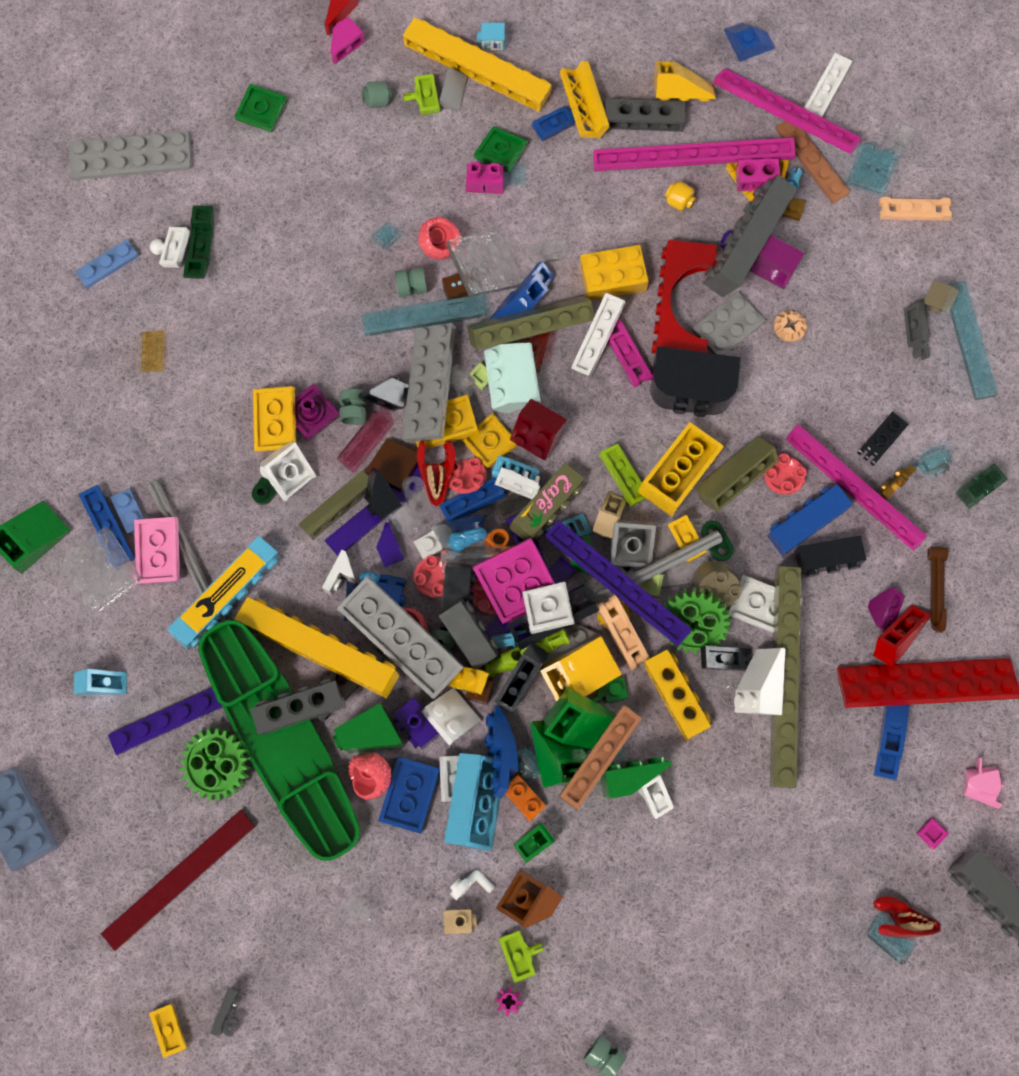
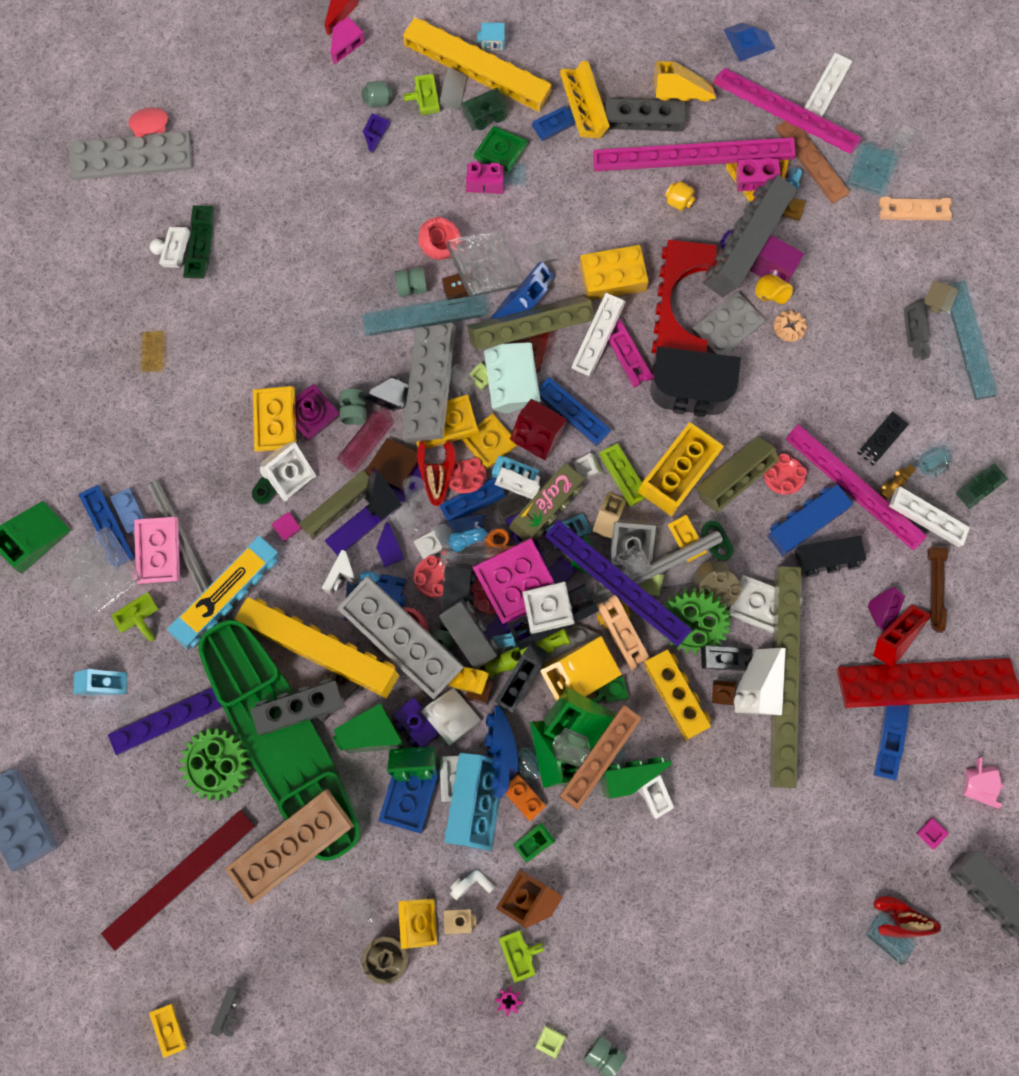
medium blue plate [75,239,139,289] -> none
green plate [234,84,287,133] -> none
coral hair [349,752,392,800] -> none
clear light blue plate [372,223,401,251] -> none
none -> lime plate [111,592,159,641]
none -> coral dish [128,107,168,137]
none -> medium nougat plate [225,789,354,906]
none -> dark pink tile [272,512,302,542]
none -> dark tan brick [361,936,409,985]
none -> dark purple slope [363,113,391,153]
none -> green slope [387,746,437,782]
none -> yellow tile [398,899,437,949]
none -> clear green brick [462,88,508,131]
none -> yellowish green tile [535,1026,566,1058]
none -> blue plate [539,377,611,447]
none -> clear brick [553,728,590,767]
none -> white slope [573,453,603,479]
none -> clear brick [616,546,652,579]
none -> reddish brown plate [712,680,736,706]
none -> yellow hair [755,274,793,304]
none -> white plate [889,487,970,547]

